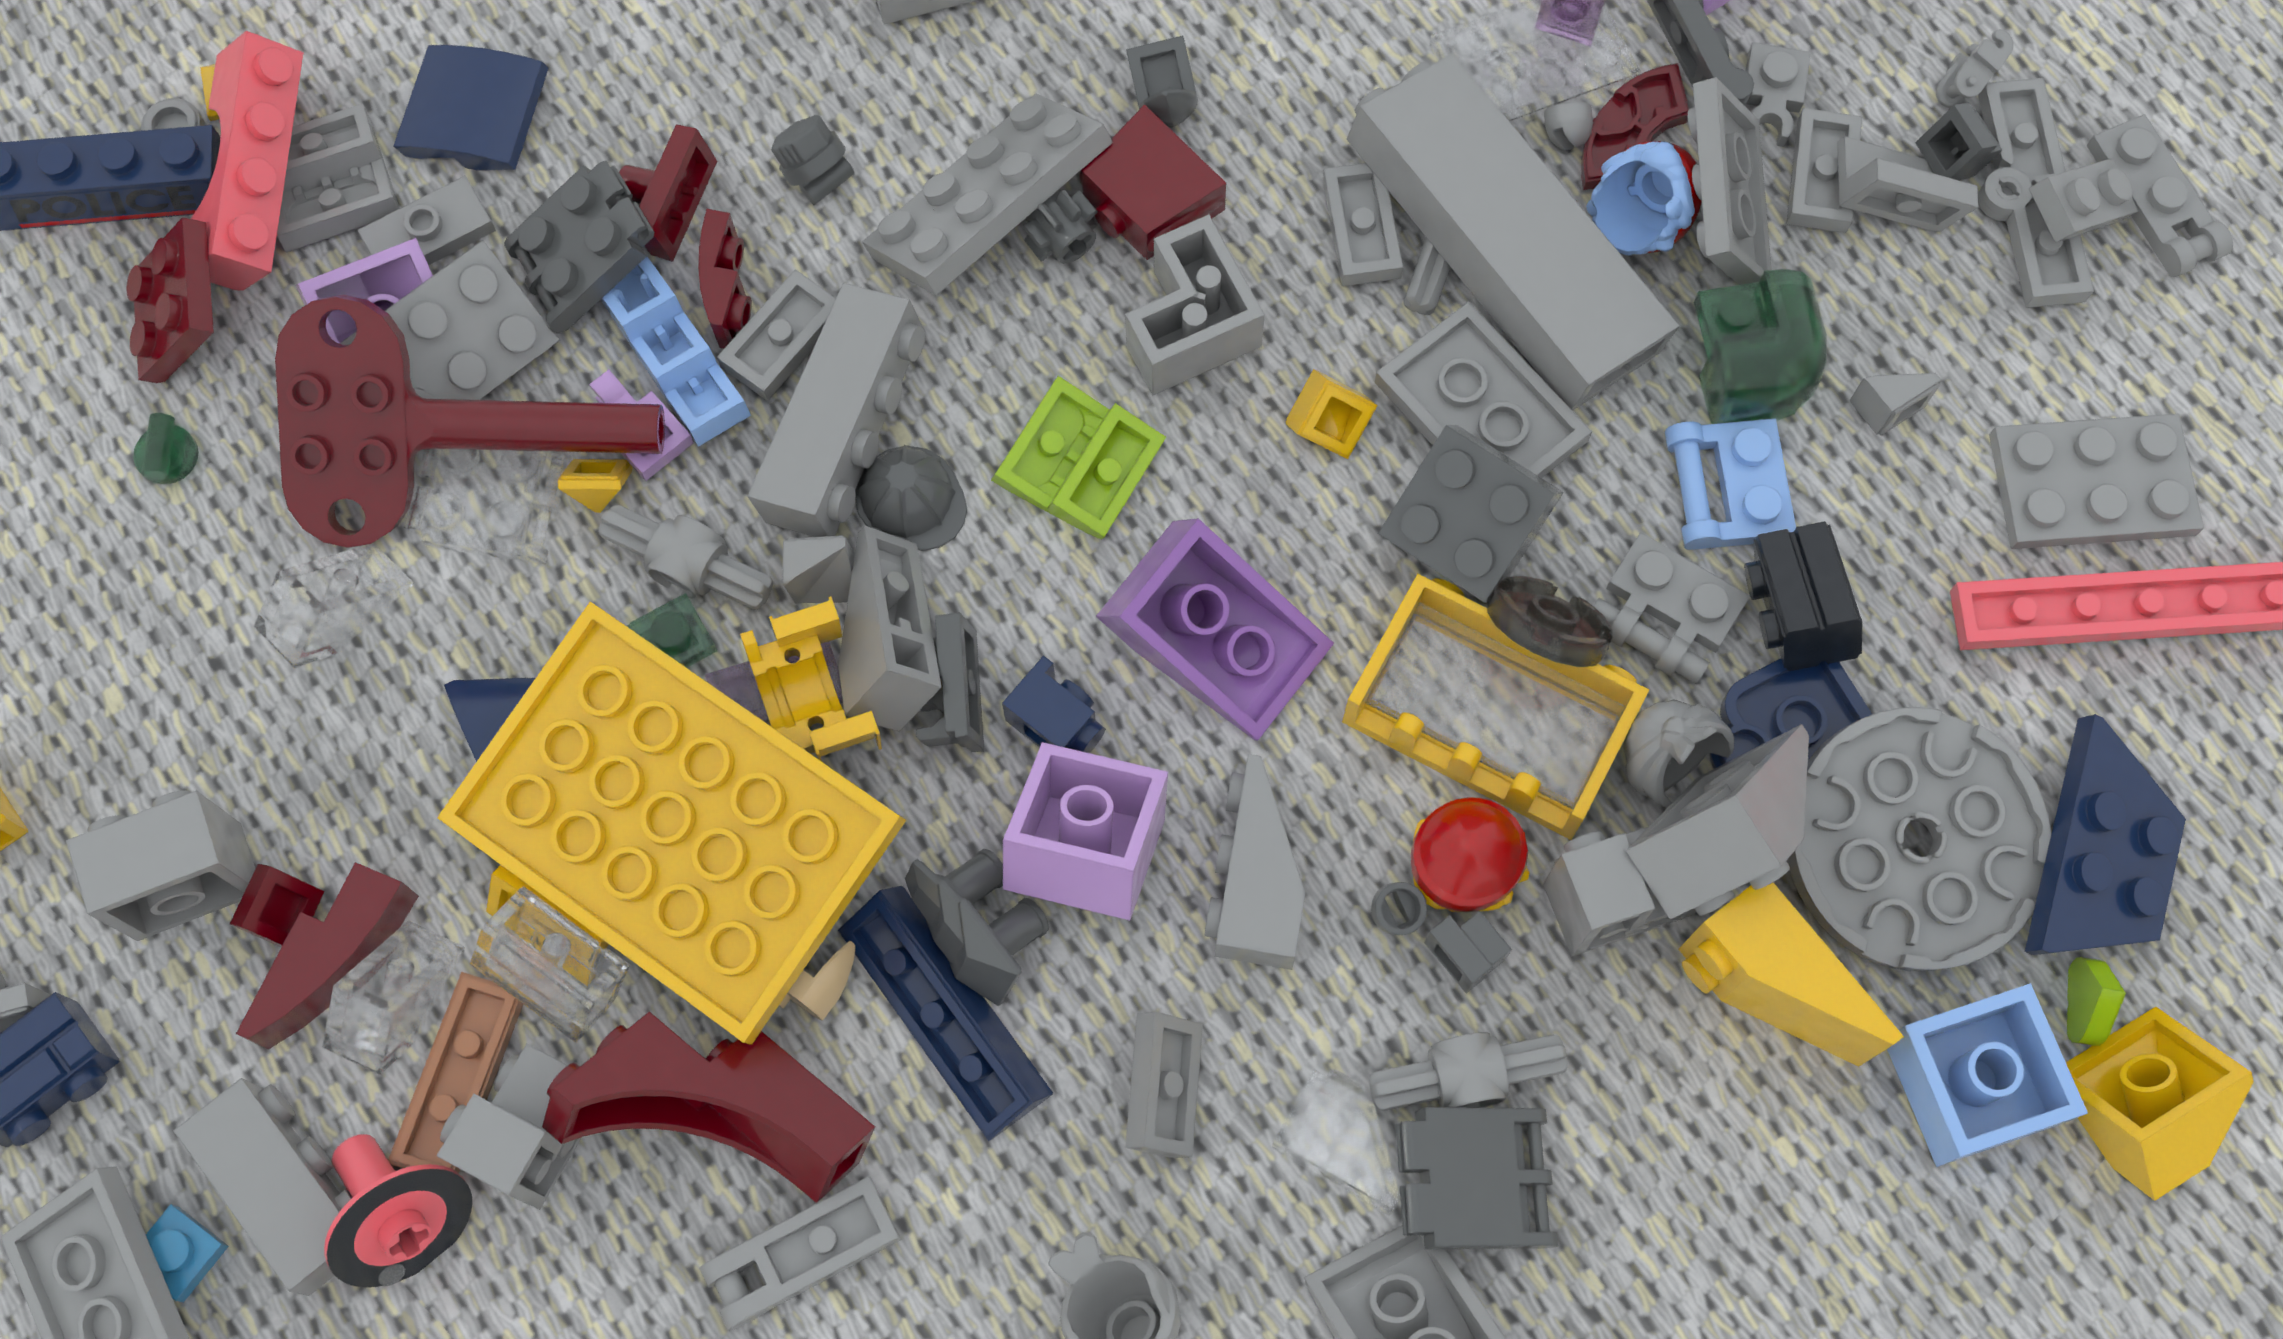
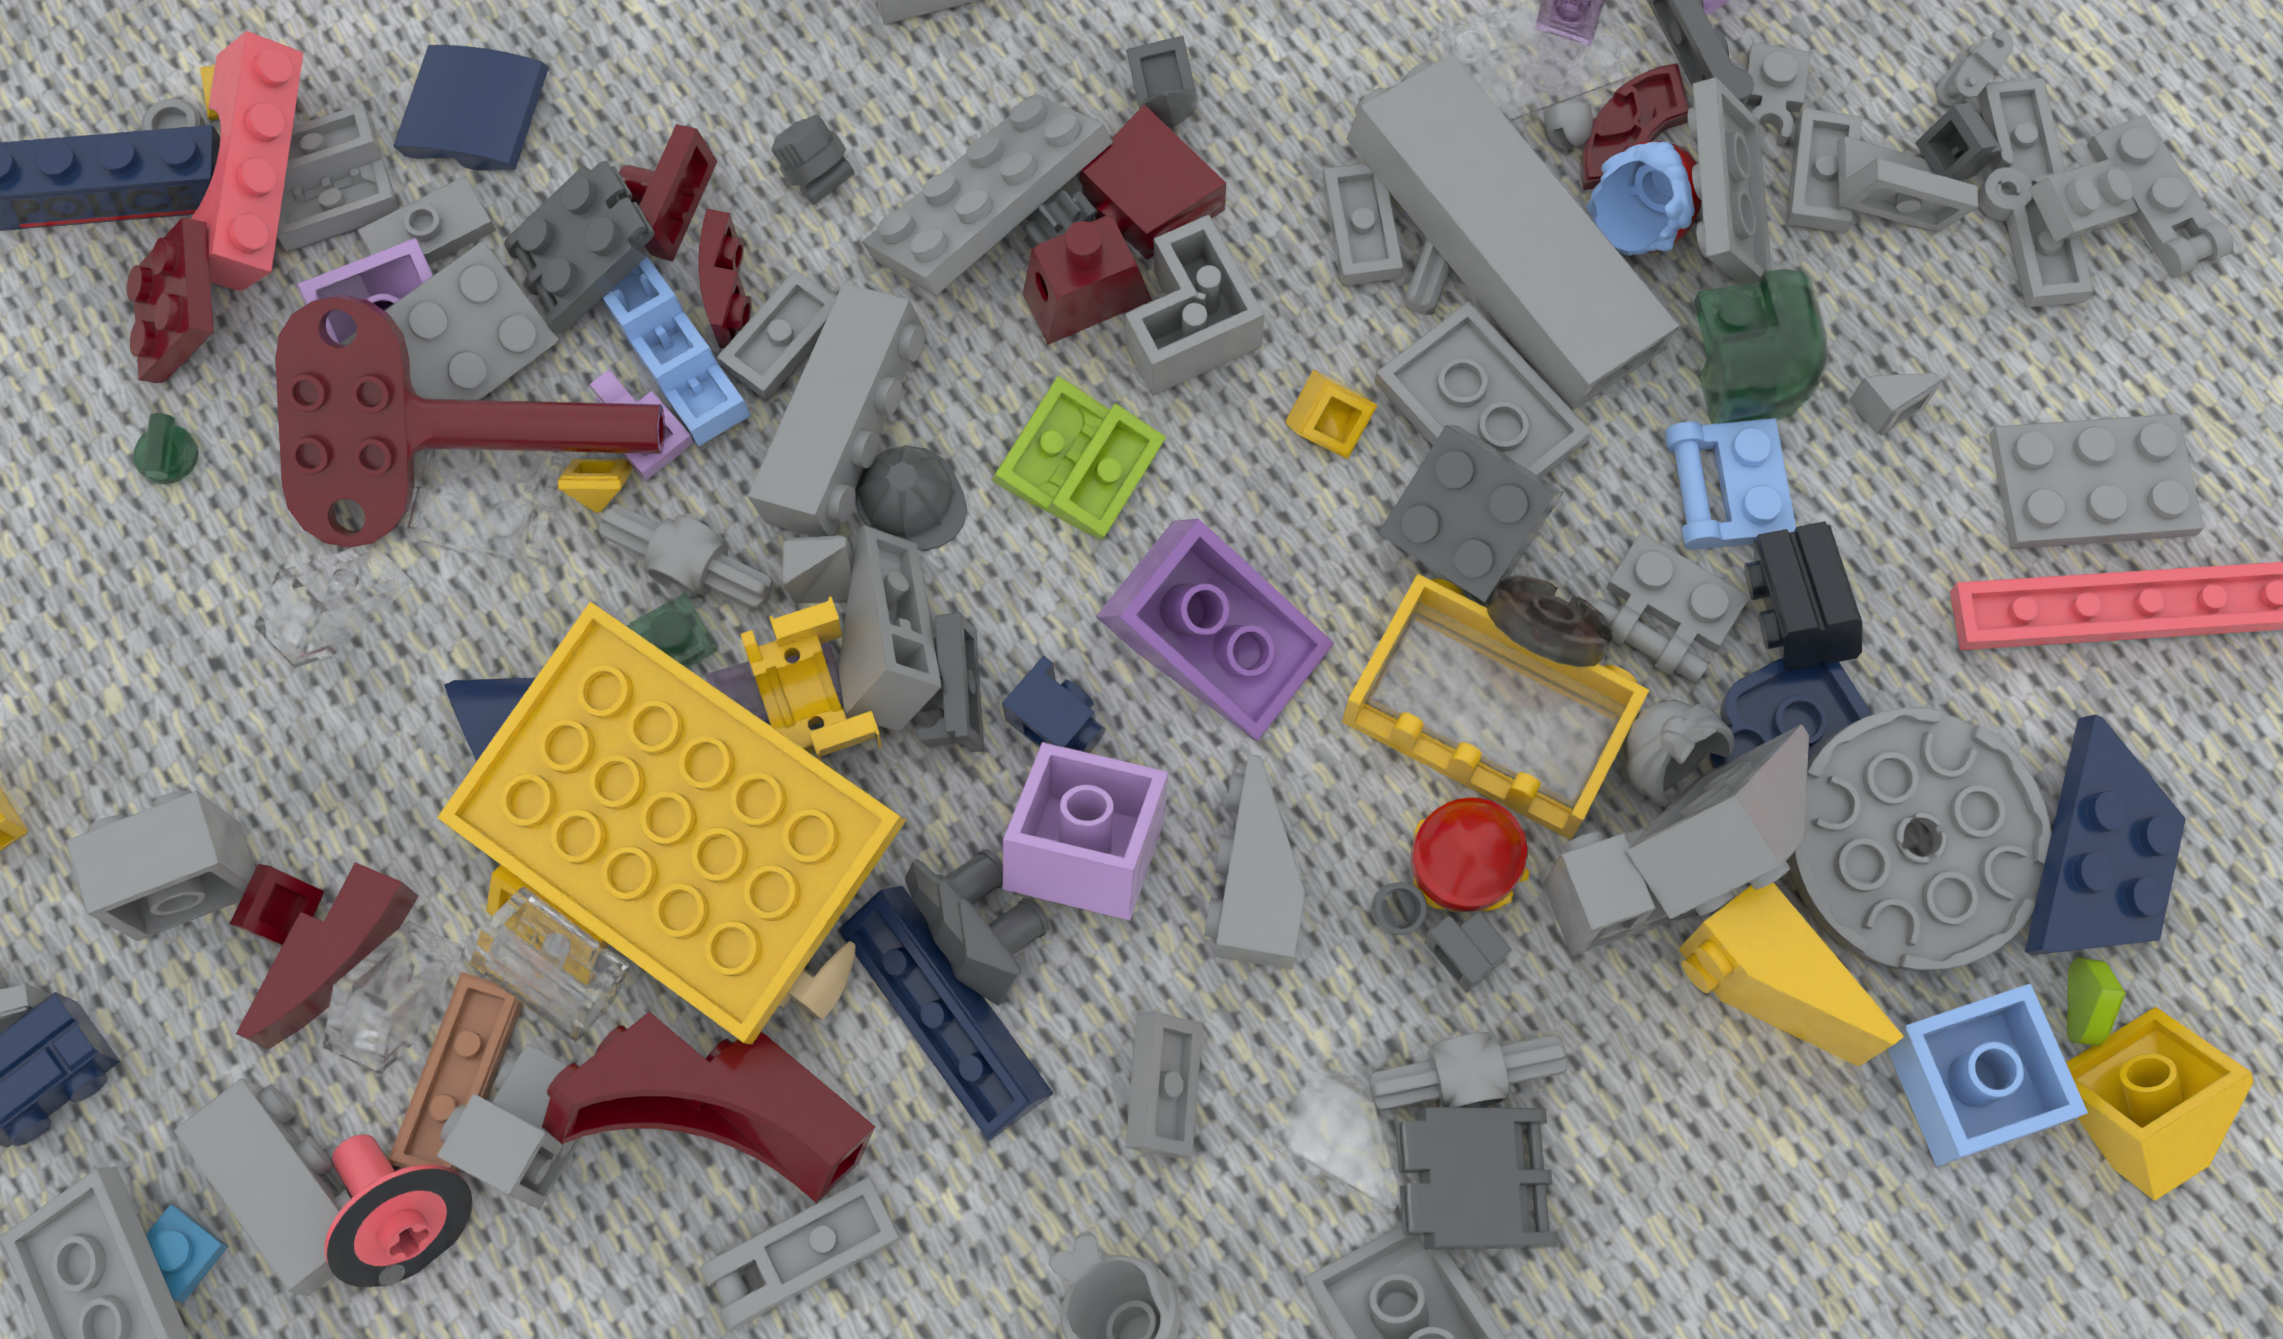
none -> dark red torso [1023,216,1152,345]

